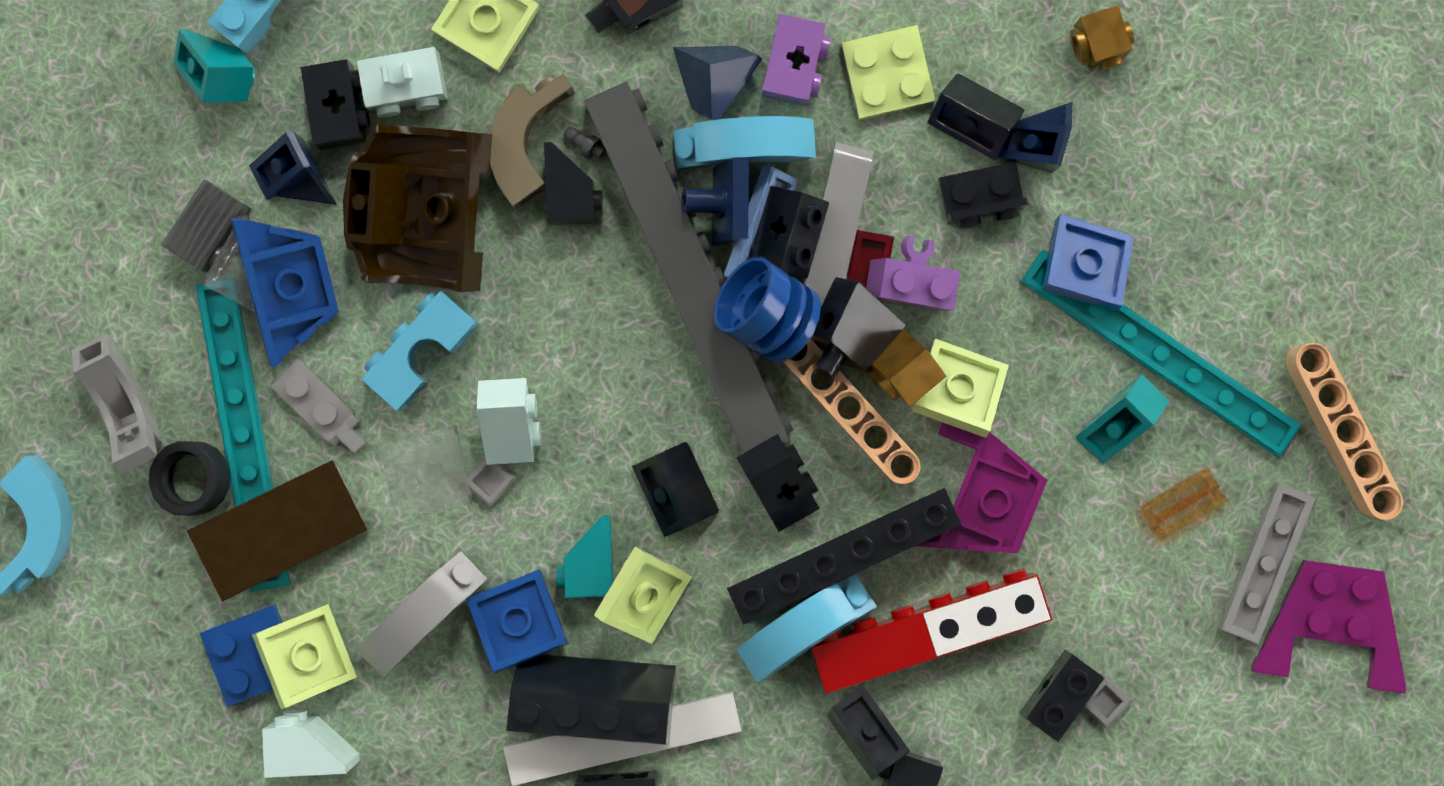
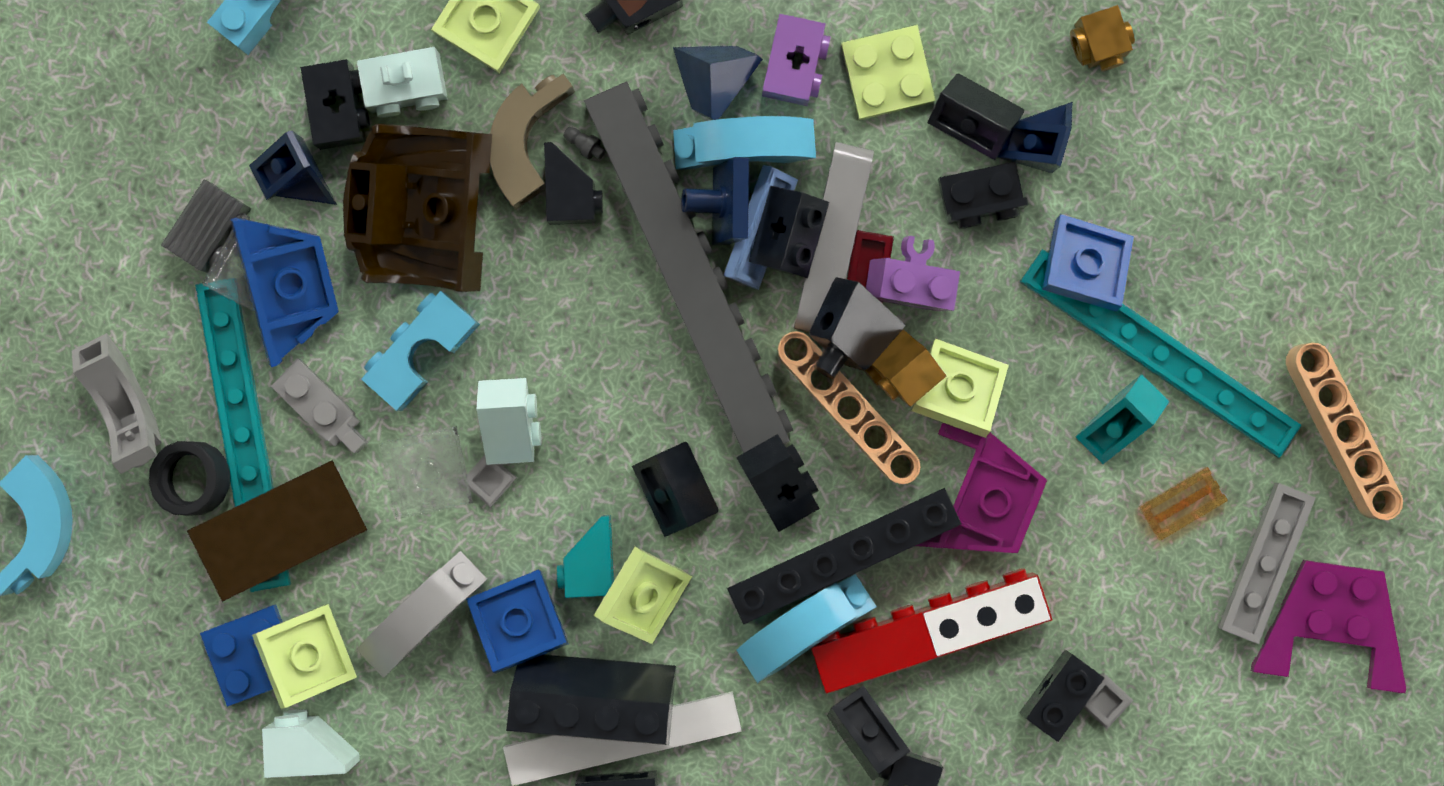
teal slope [173,29,255,103] -> none
blue wheel [713,257,821,362] -> none

